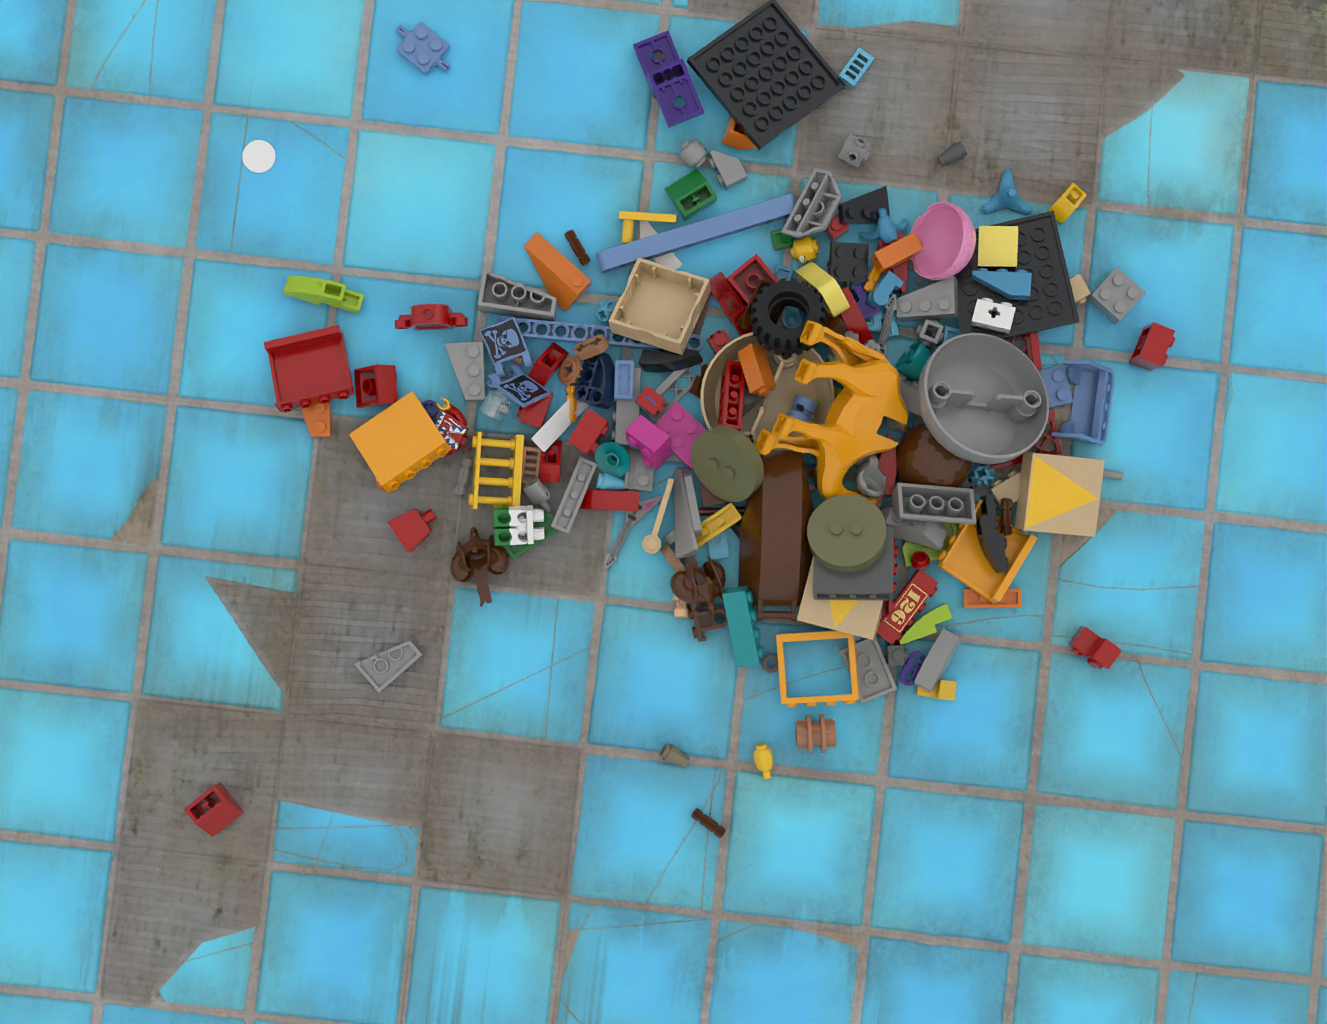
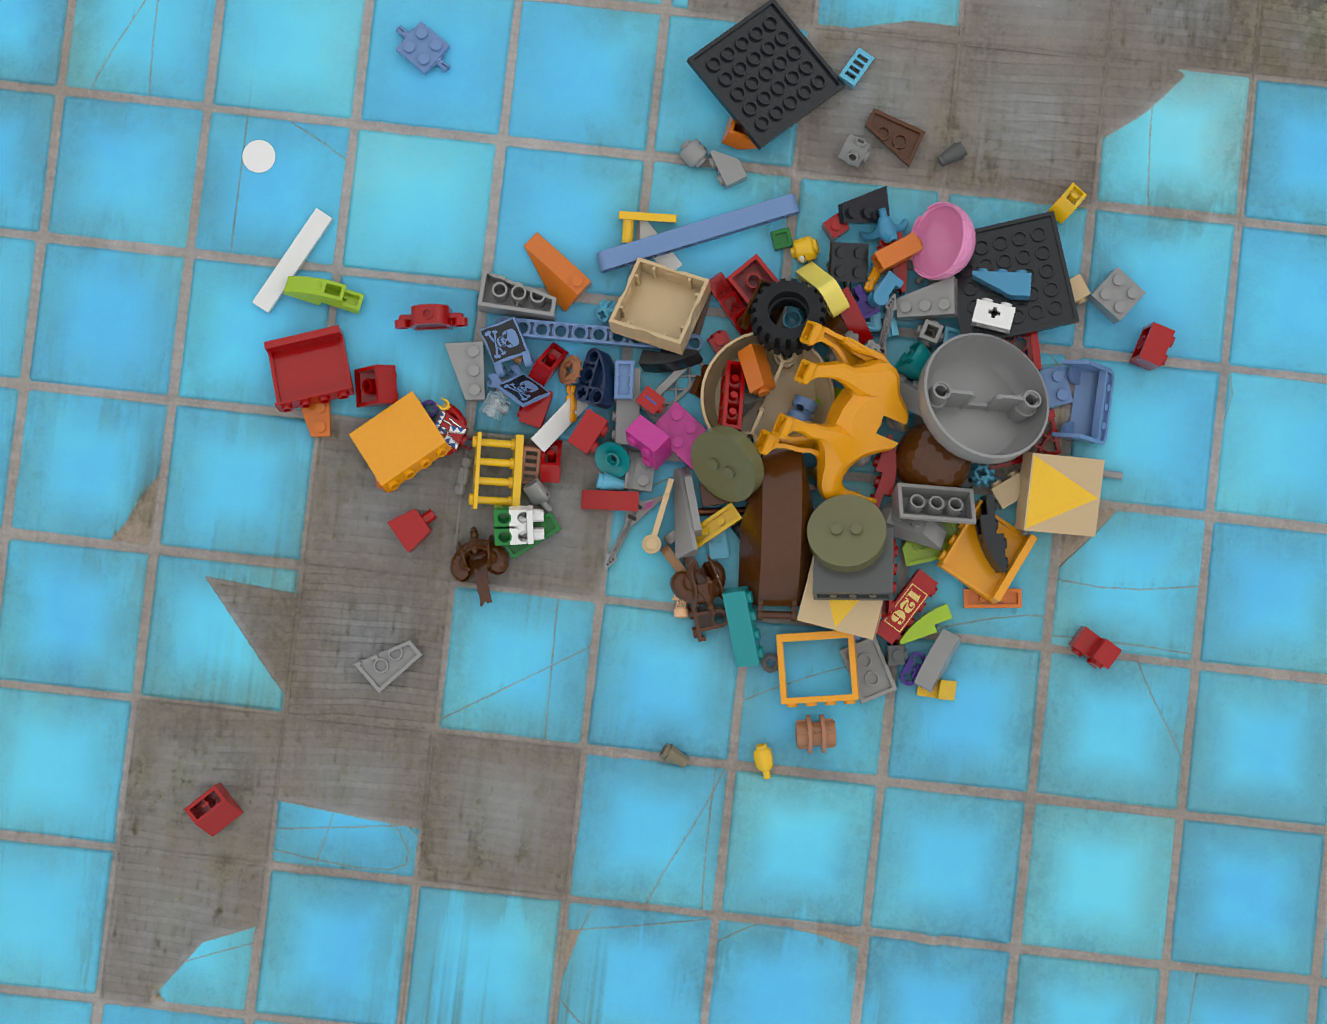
light grey plate [550,457,597,535] -> none
reddish brown axle [564,230,590,266] -> none
medium nougat beam [573,335,609,360] -> none
dark purple bracket [633,31,704,128] -> none
green slope [664,169,717,221] -> none
reddish brown axle [691,808,726,838] -> none
dark azure tile [775,263,794,282] -> none
light grey wedge [781,168,843,238] -> none
light grey hair [855,454,886,498] -> none
red plate [911,551,930,569] -> none
light yellow slope [978,226,1018,267] -> none
dark azure piece [982,169,1033,215] -> none
reddish brown axle [1001,498,1012,536] -> none
none -> white tile [253,208,333,313]
none -> reddish brown wing [865,108,926,167]

